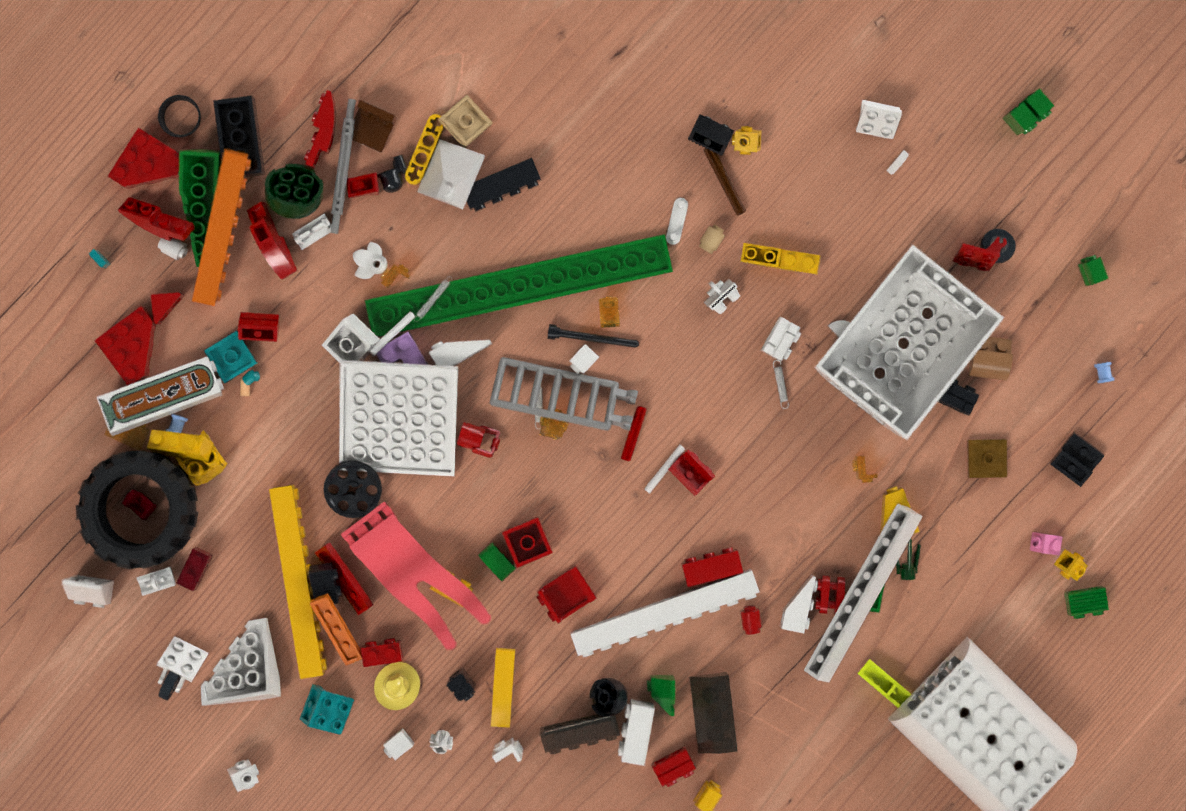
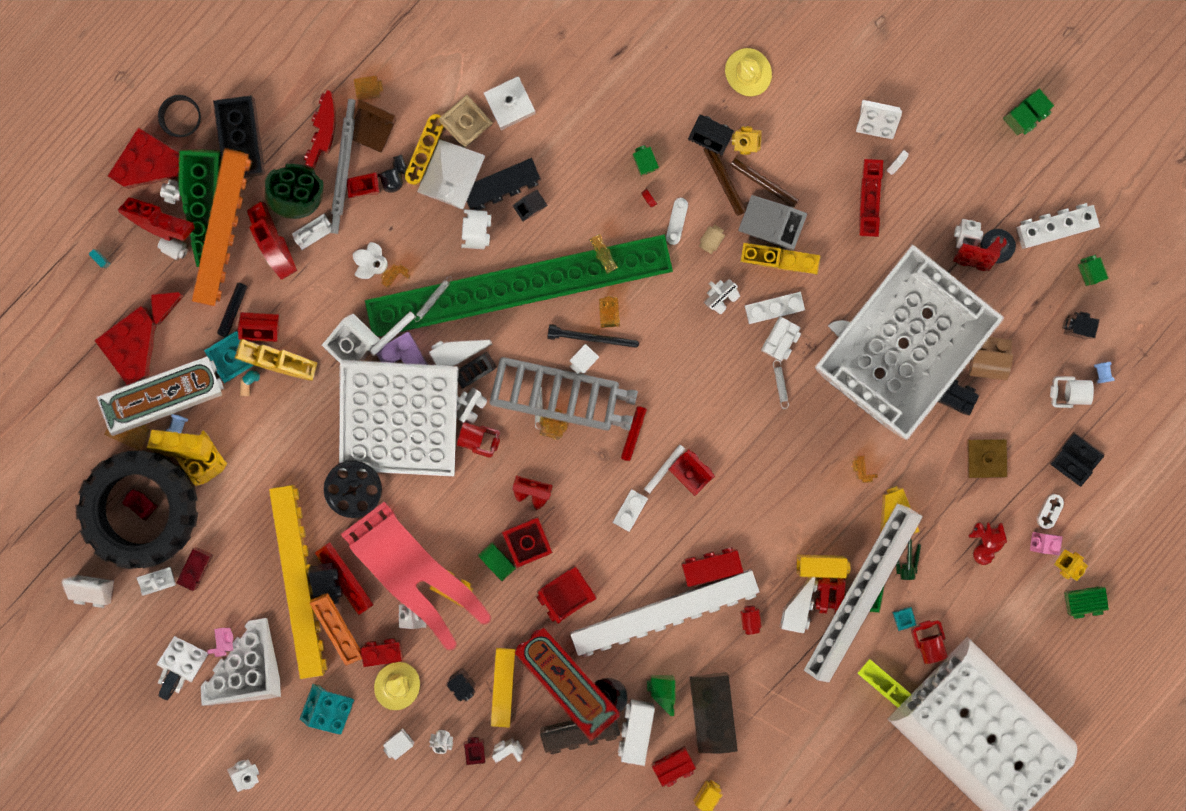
none -> white gear [160,179,182,204]
none -> bright pink bracket [207,628,233,657]
none -> black axle [217,282,247,337]
none -> yellow slope [235,339,317,381]
none -> clear yellow brick [354,75,384,101]
none -> white brick [399,604,426,629]
none -> white hips [457,387,487,424]
none -> black slope [458,352,497,389]
none -> white brick [461,209,491,250]
none -> dark red bracket [464,737,486,765]
none -> white brick [484,76,536,130]
none -> black brick [512,190,548,221]
none -> red tile [512,476,553,510]
none -> brick [514,627,620,741]
none -> clear yellow pin [589,234,618,273]
none -> white plate [613,489,648,532]
none -> green brick [632,145,659,177]
none -> red tile [641,189,658,208]
none -> light yellow hat [725,48,772,97]
none -> reddish brown piece [730,158,799,207]
none -> light grey slope [738,195,808,251]
none -> white plate [744,292,805,324]
none -> yellow brick [796,555,850,578]
none -> red slope [859,159,884,237]
none -> teal tile [892,607,917,631]
none -> red piece [911,620,948,664]
none -> white brick [954,219,983,248]
none -> red animal [968,522,1007,565]
none -> white brick [1016,203,1100,249]
none -> white beam [1037,494,1064,529]
none -> white piece [1050,376,1094,408]
none -> black brick [1063,312,1100,339]

